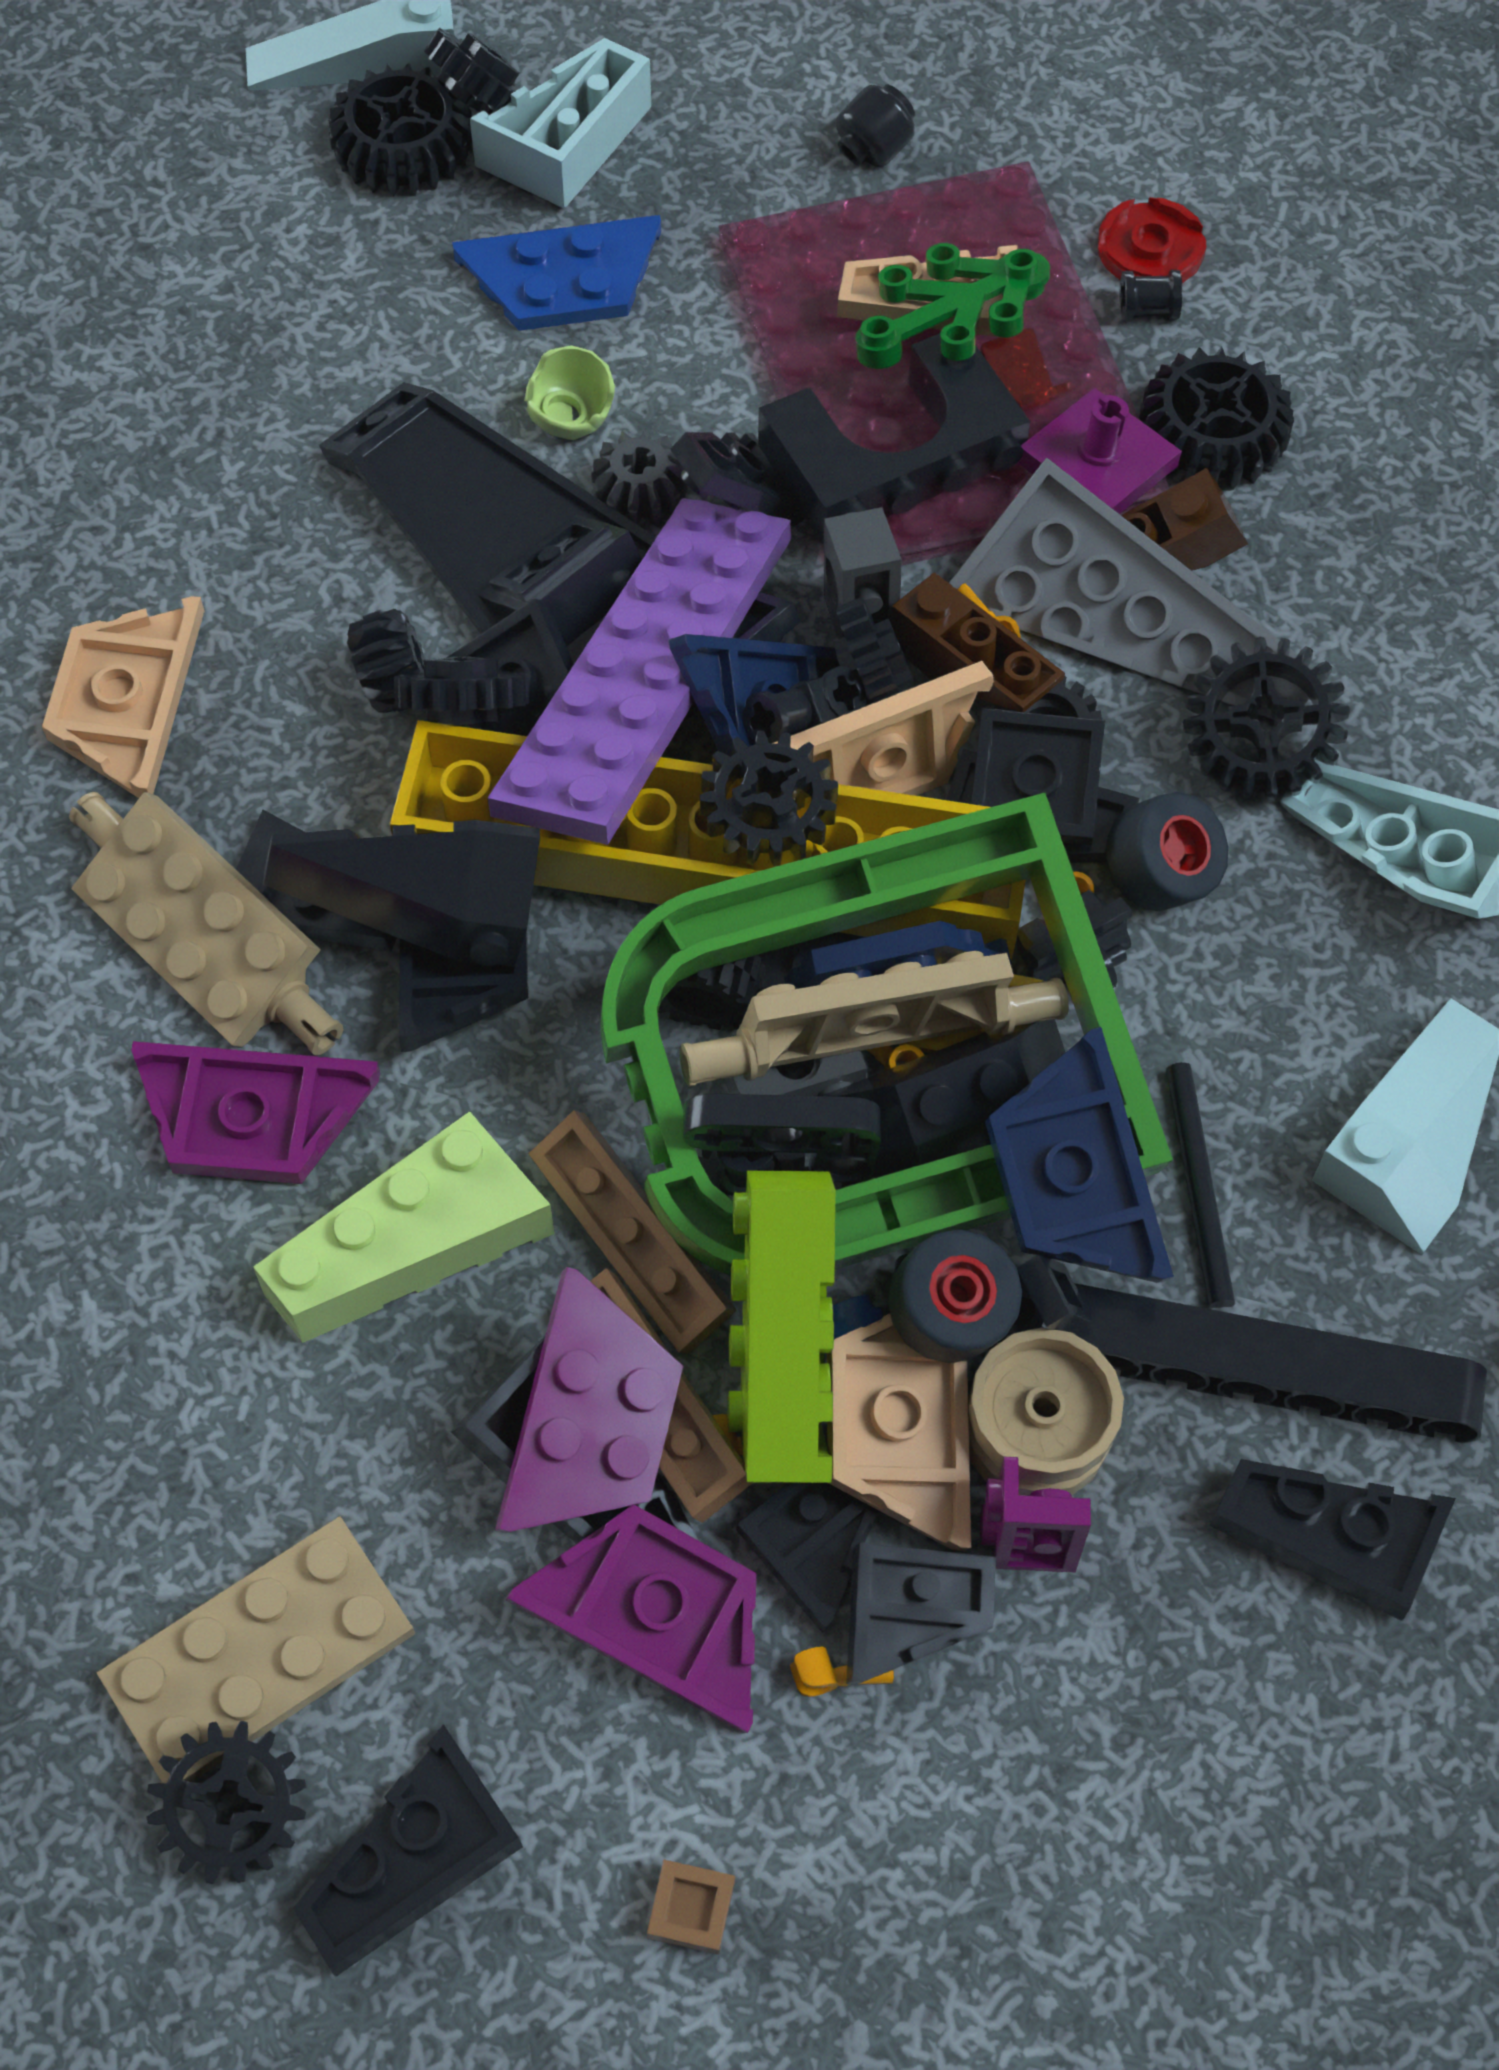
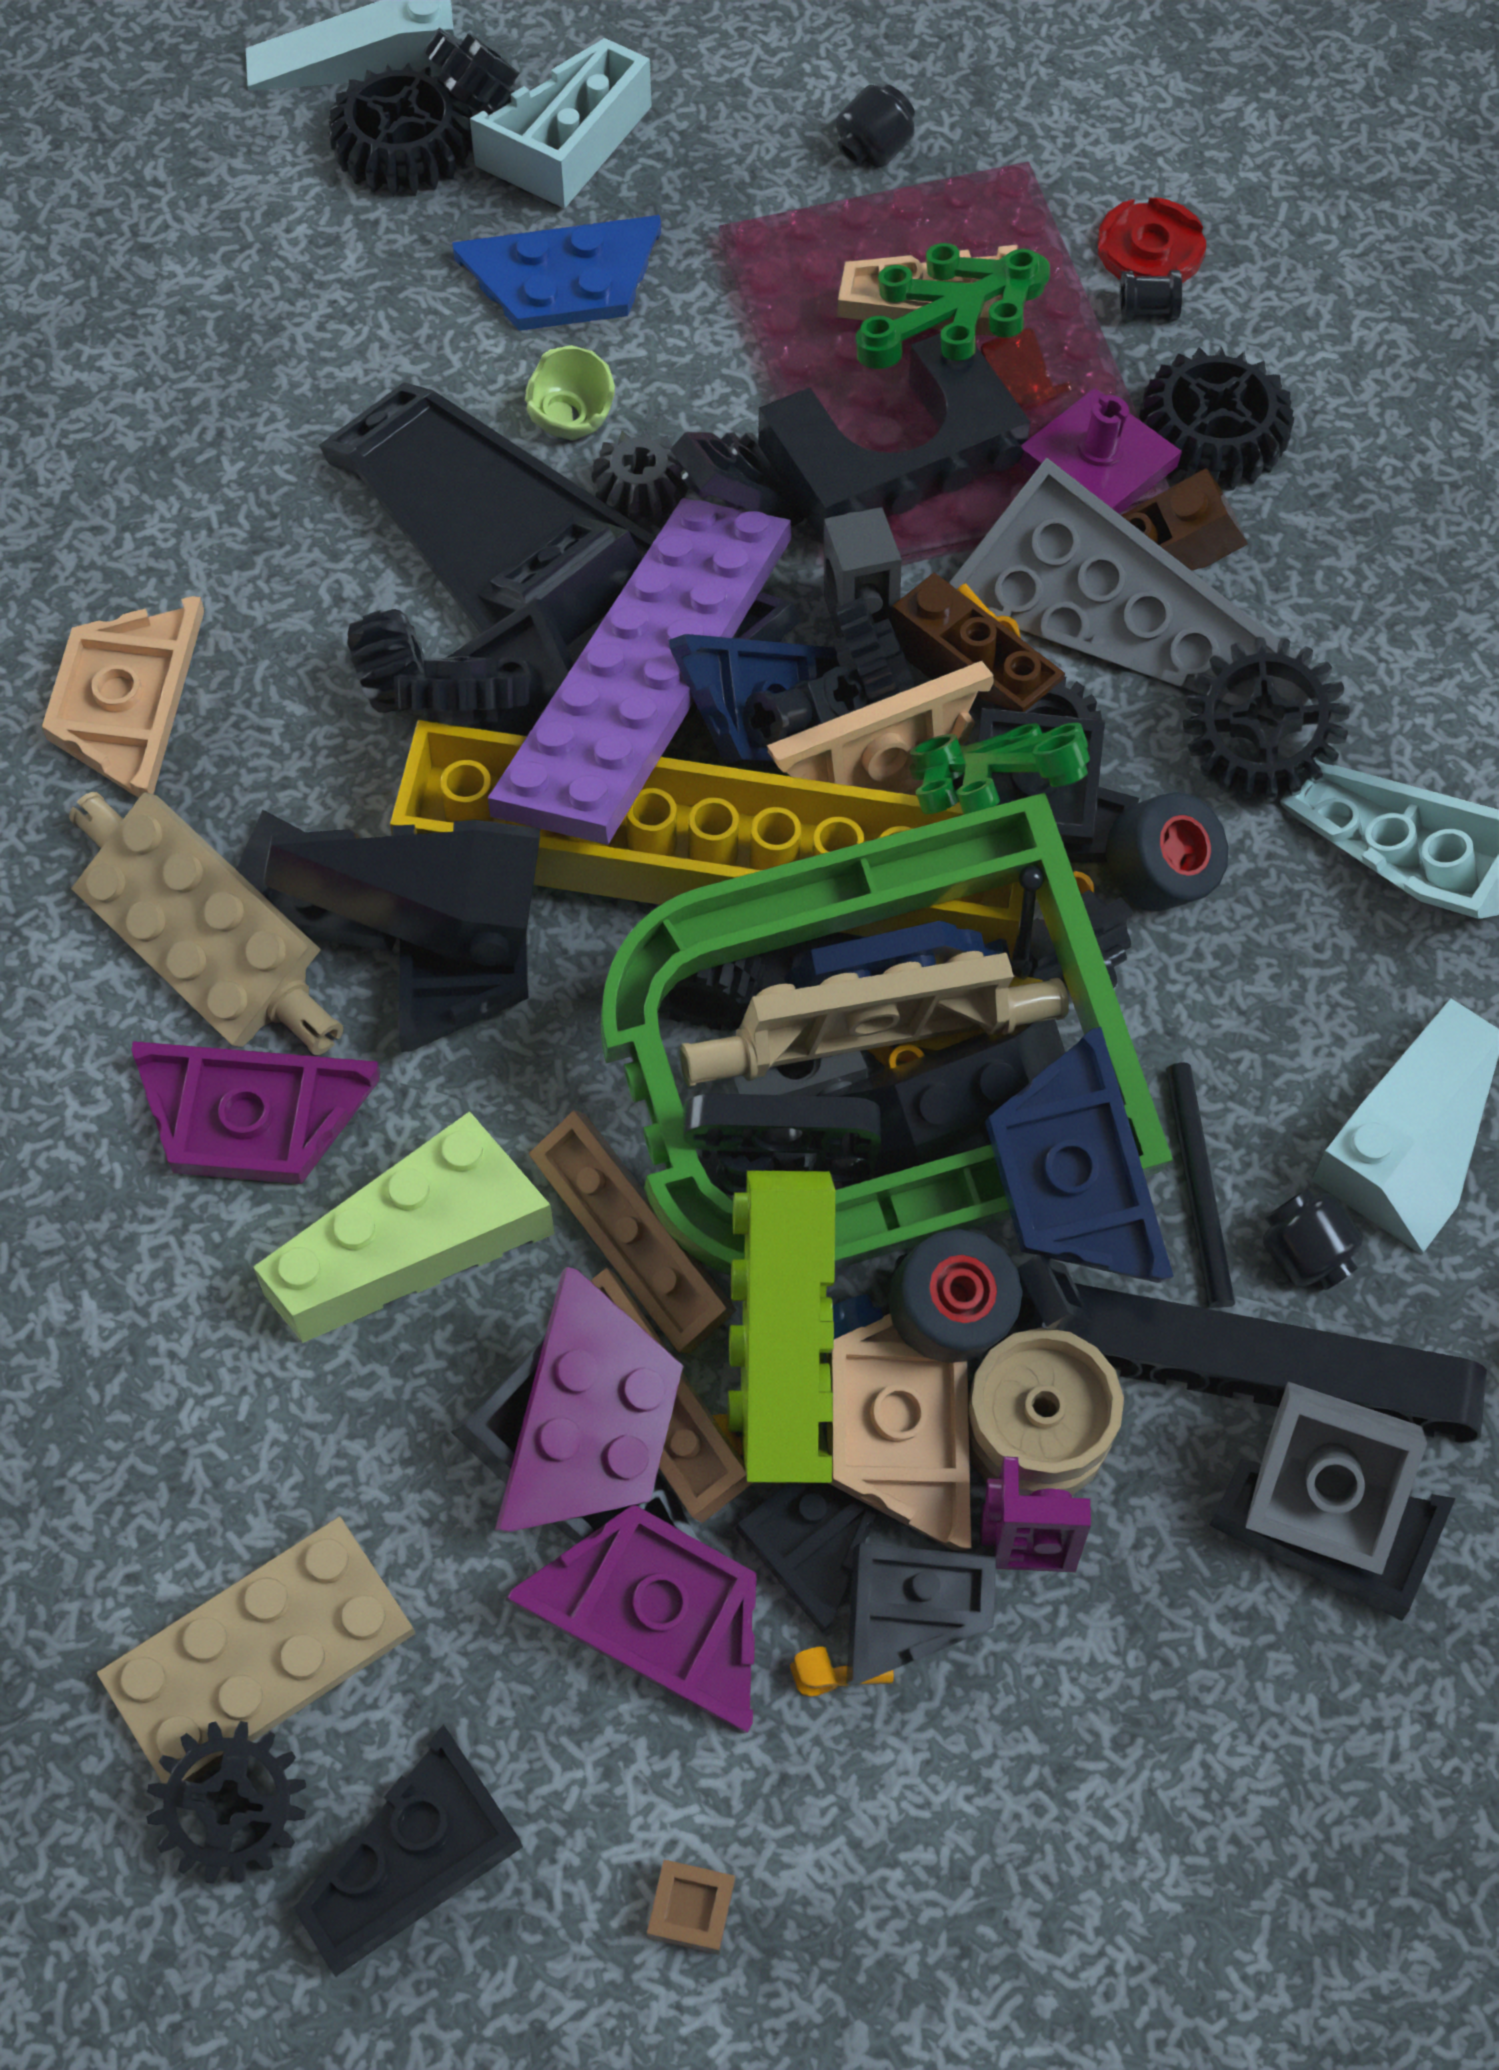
black gear [700,731,838,866] -> none
none -> green plant [909,722,1090,814]
none -> black hinge [1011,866,1044,980]
none -> light grey slope [1245,1382,1427,1575]
none -> black head [1263,1188,1363,1290]

